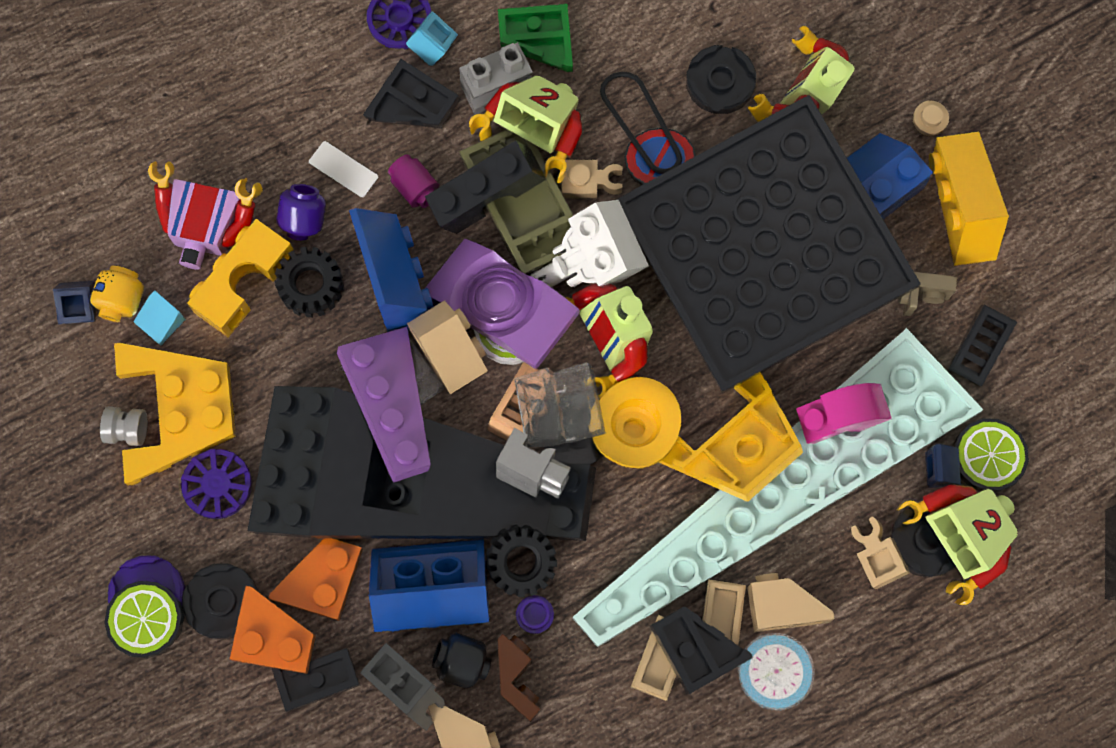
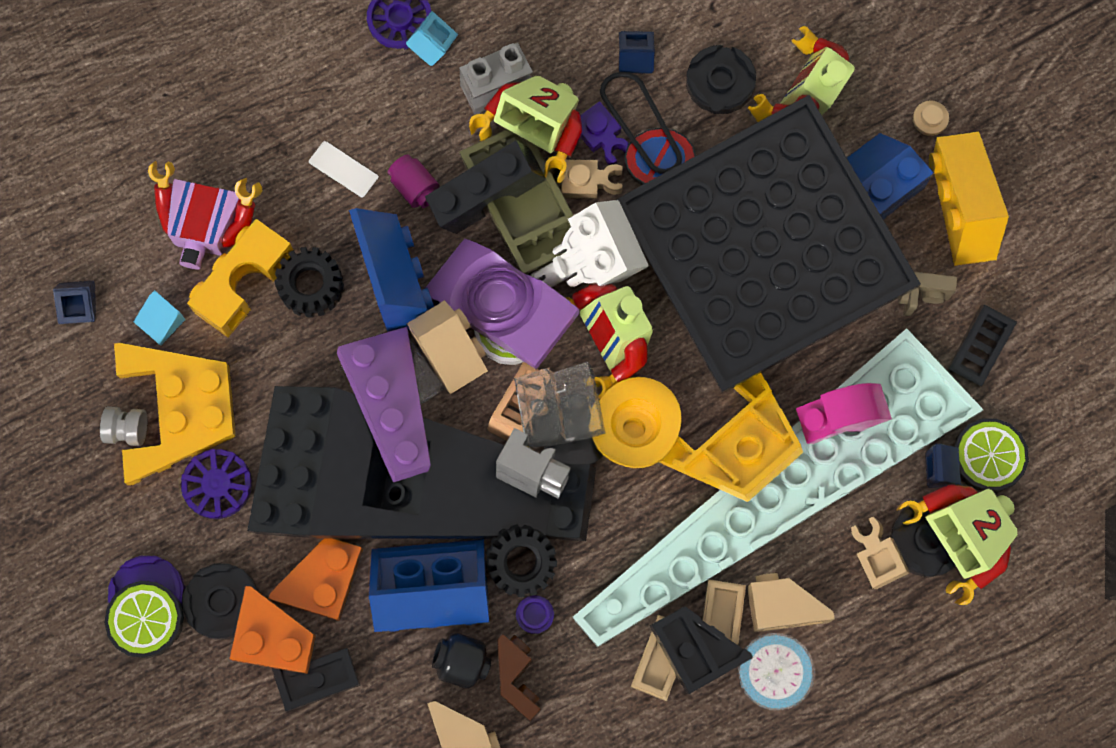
yellow head [90,266,144,322] -> none
dark purple head [276,184,326,241] -> none
dark grey hinge [360,643,445,731] -> none
black wing [363,59,461,128] -> none
green wing [498,4,573,72] -> none
none -> dark purple plate [581,101,629,165]
none -> dark blue slope [619,31,655,73]

